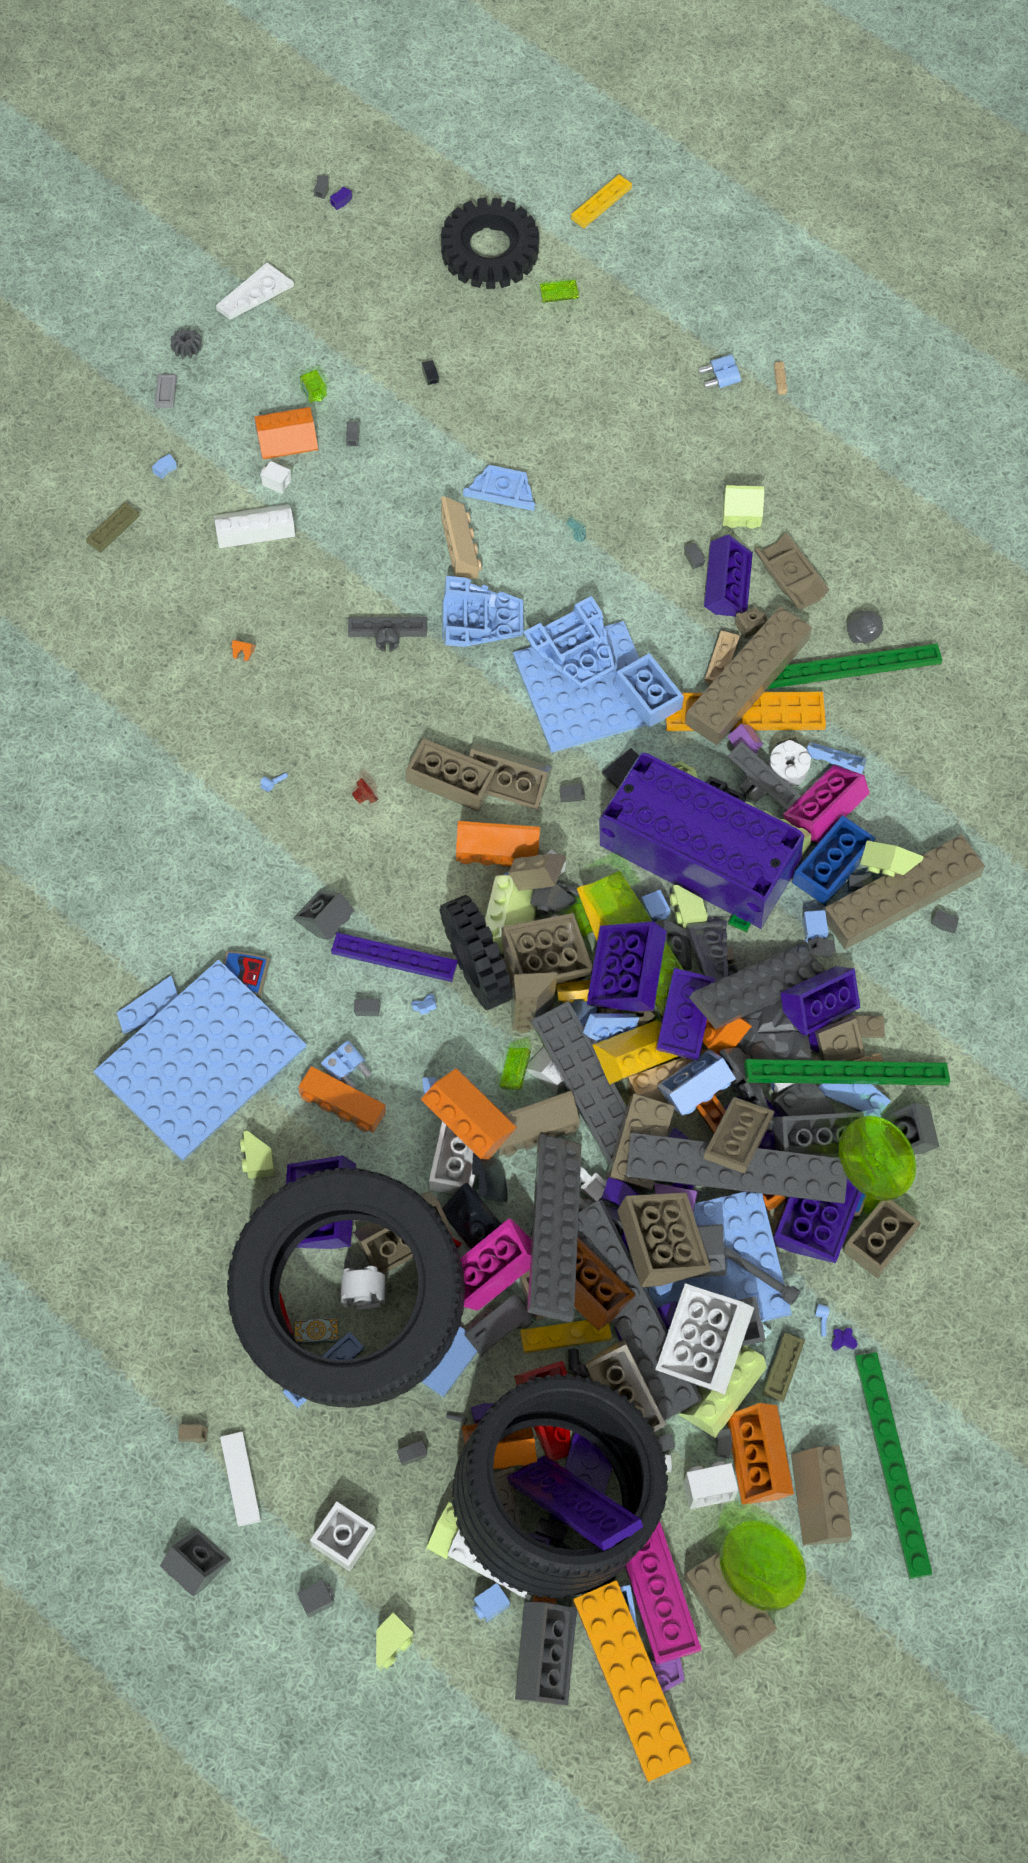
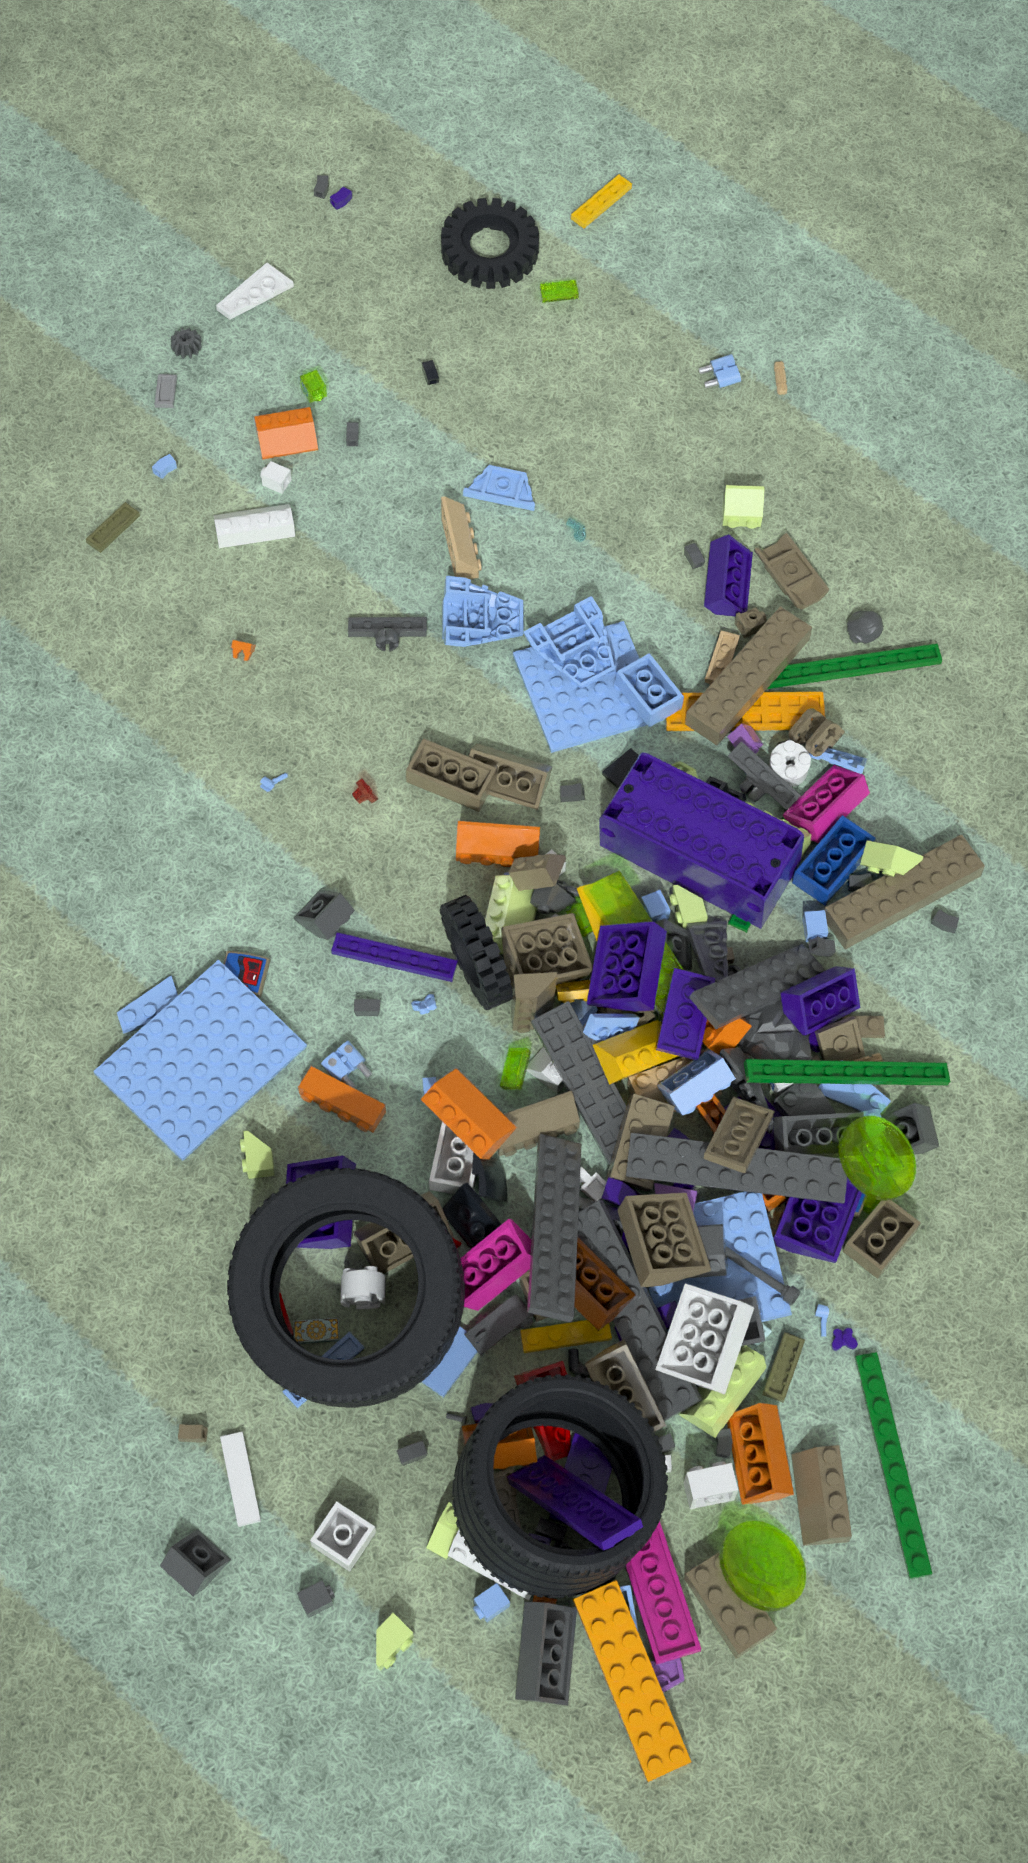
none -> dark tan piece [789,708,845,757]

